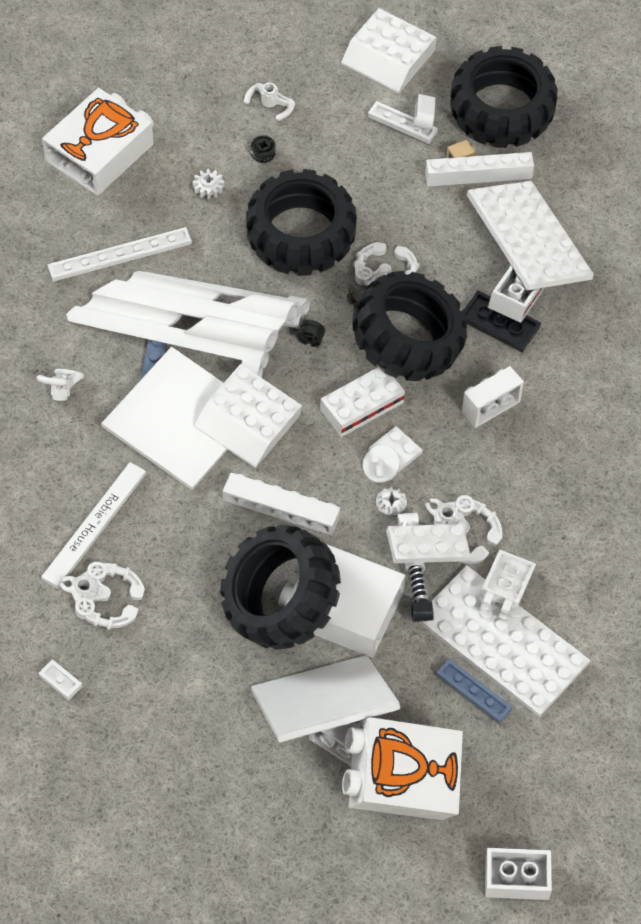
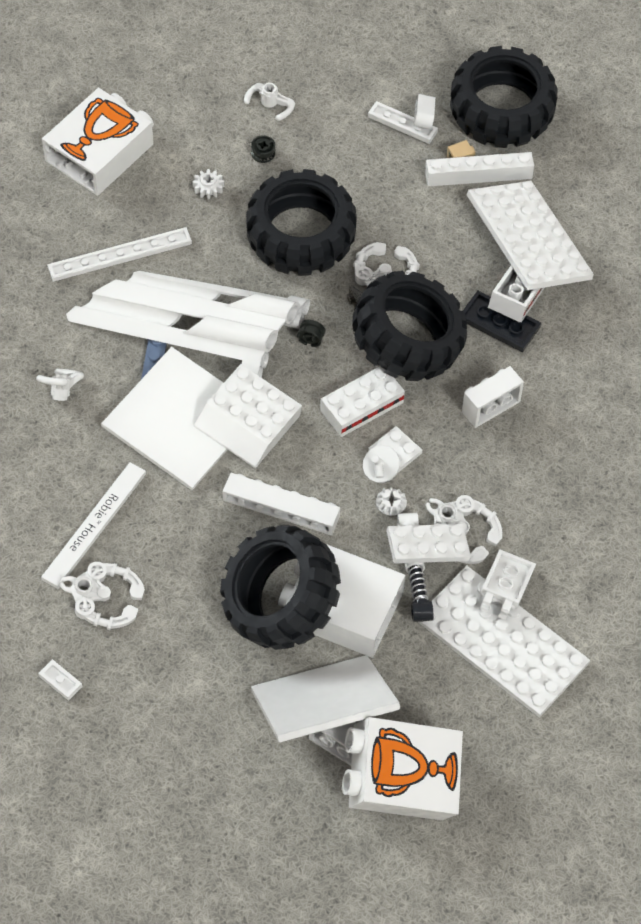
white slope [341,8,436,94] -> none
sand blue plate [436,659,512,724] -> none
white brick [485,848,552,900] -> none

